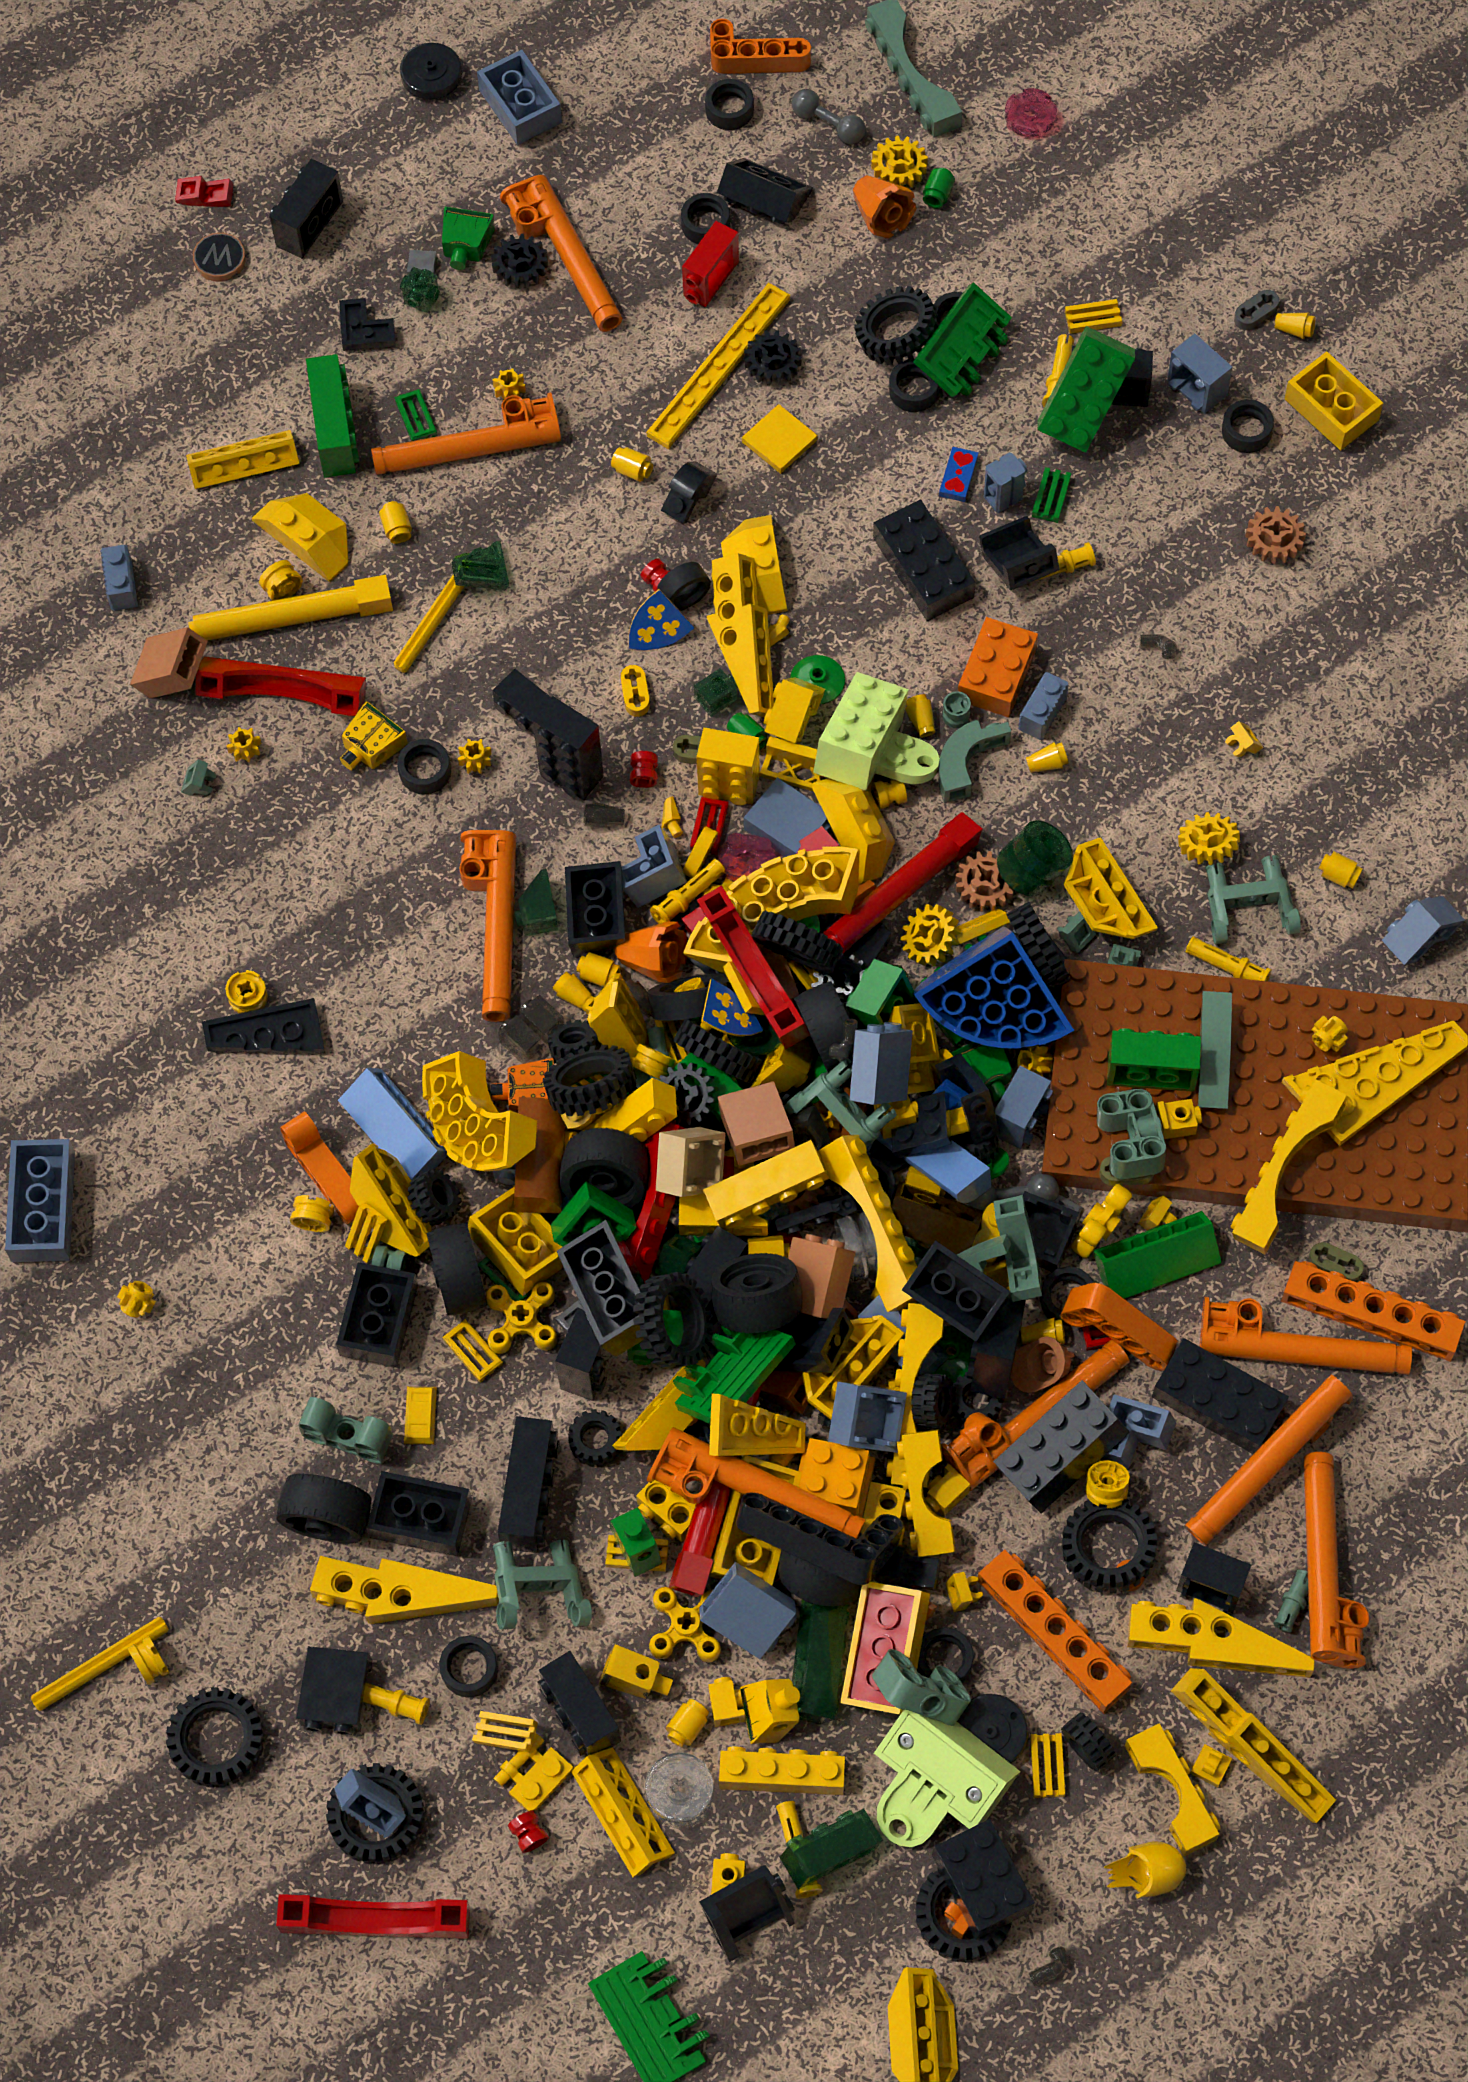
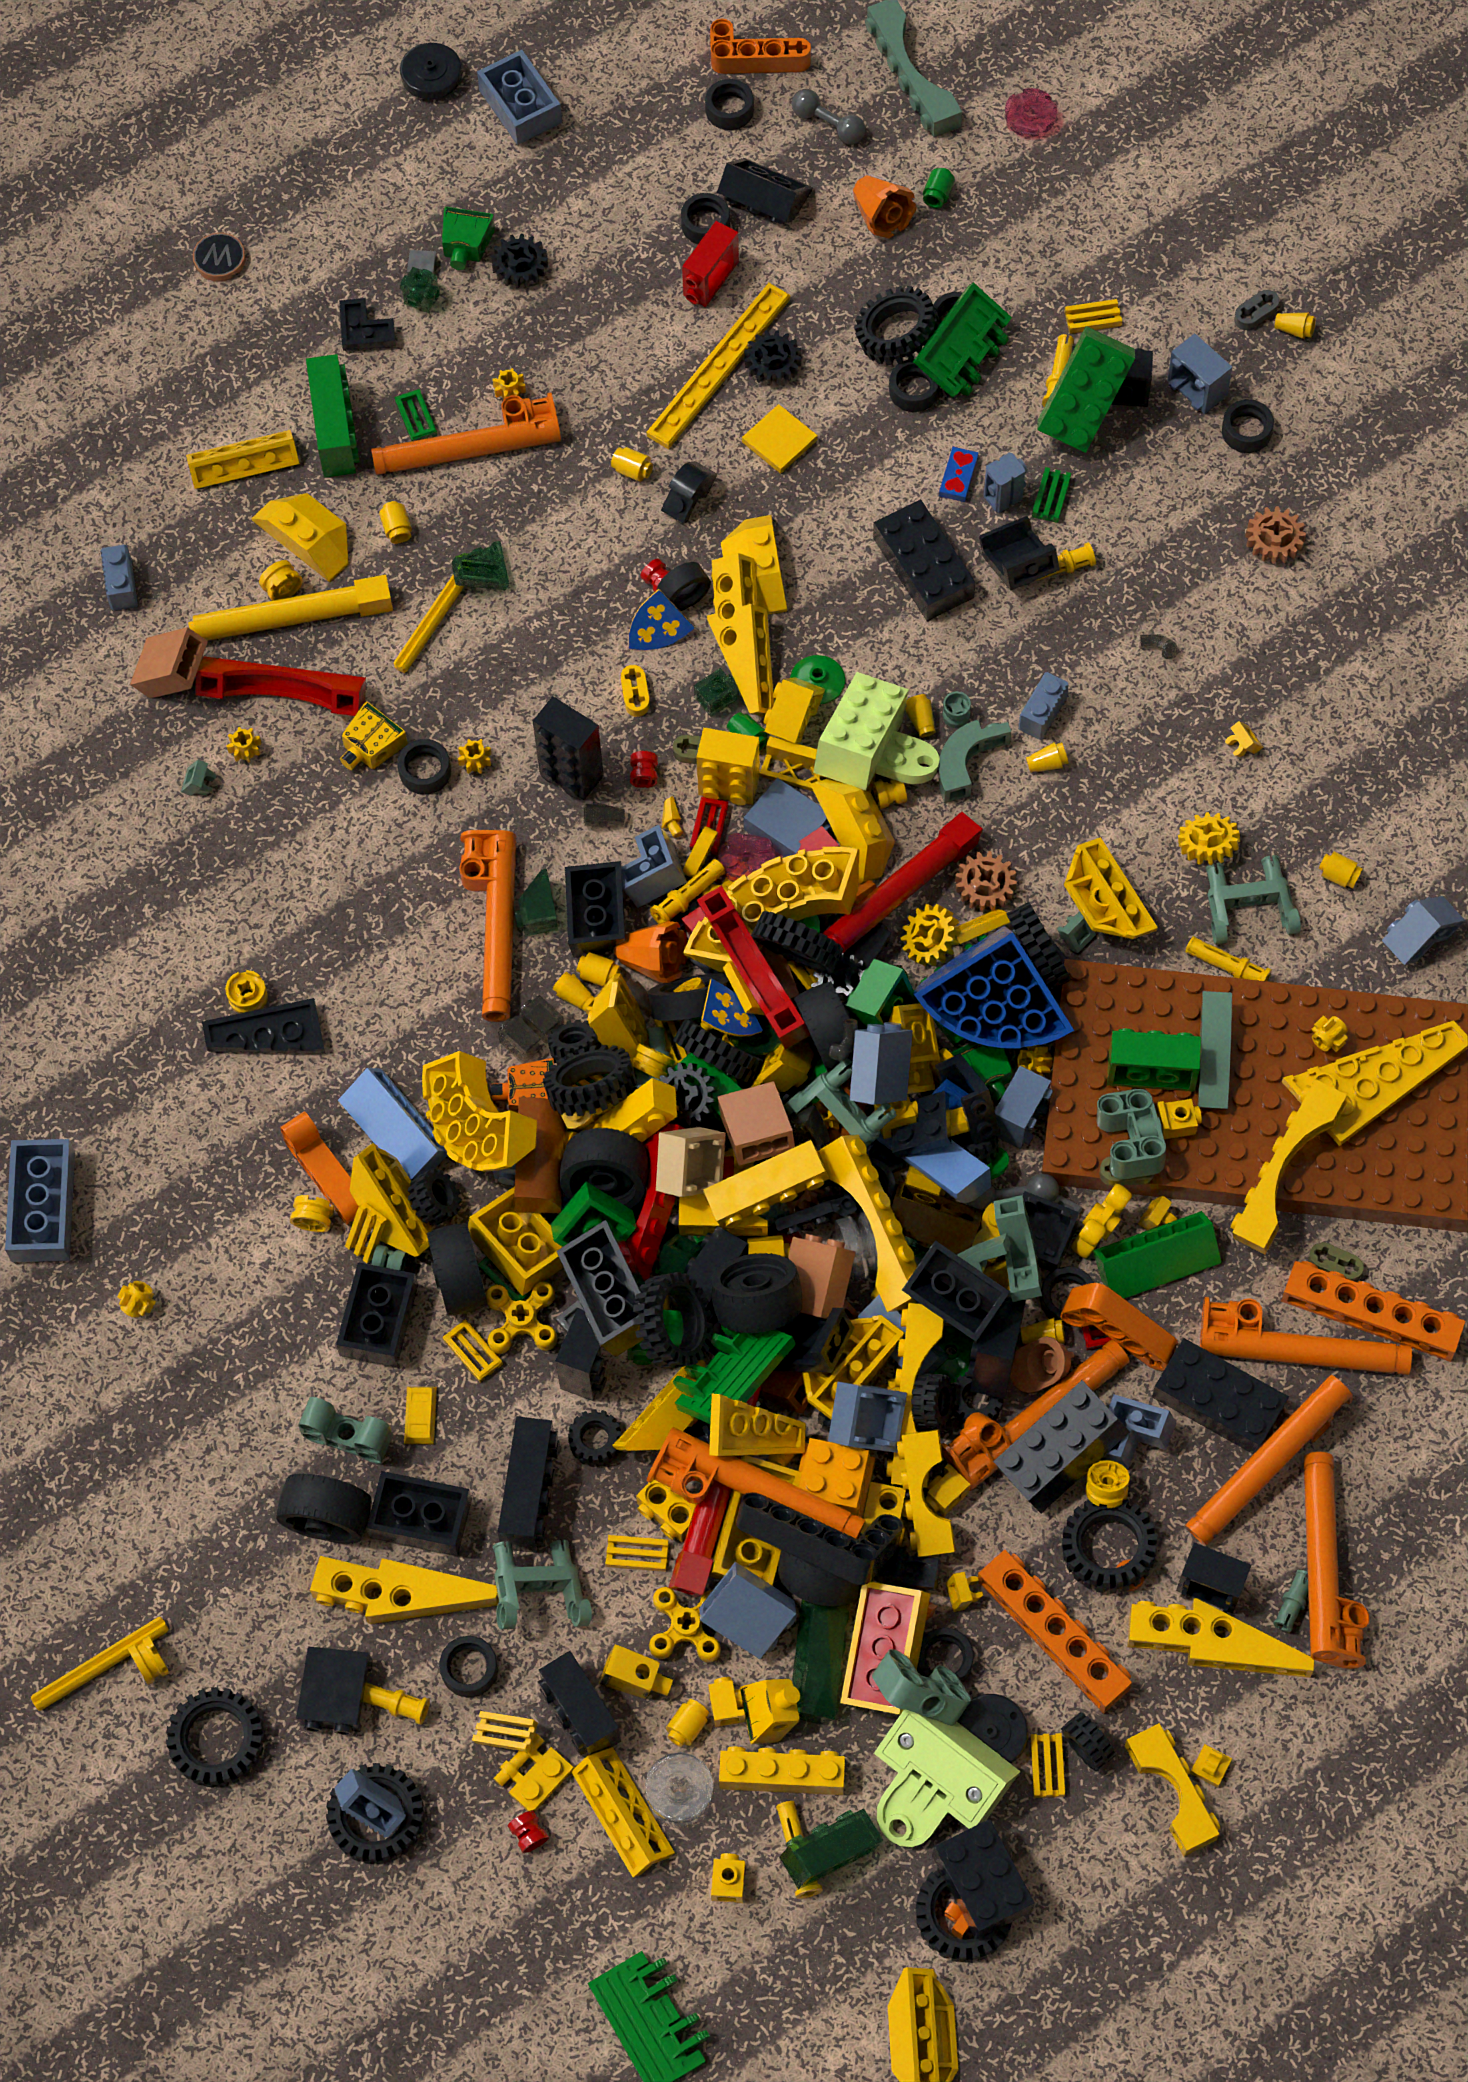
red slope [175,175,234,207] -> none
black brick [269,159,343,259] -> none
red arch [276,1894,470,1939] -> none
black brick [492,669,551,738] -> none
orange piece [500,175,623,332] -> none
green torso [609,1507,662,1577] -> none
black panel [699,1865,795,1962] -> none
yellow bar [769,614,790,647] -> none
yellow gear [871,136,928,188] -> none
orange brick [958,617,1038,717] -> none
clear green wheel [997,820,1073,897] -> none
clear smoke arm [1029,1946,1070,1987] -> none
yellow helmet [1104,1841,1186,1899] -> none
sand green tile [1108,944,1141,967] -> none
yellow brick [1171,1668,1336,1823] -> none
yellow brick [1284,351,1383,451] -> none

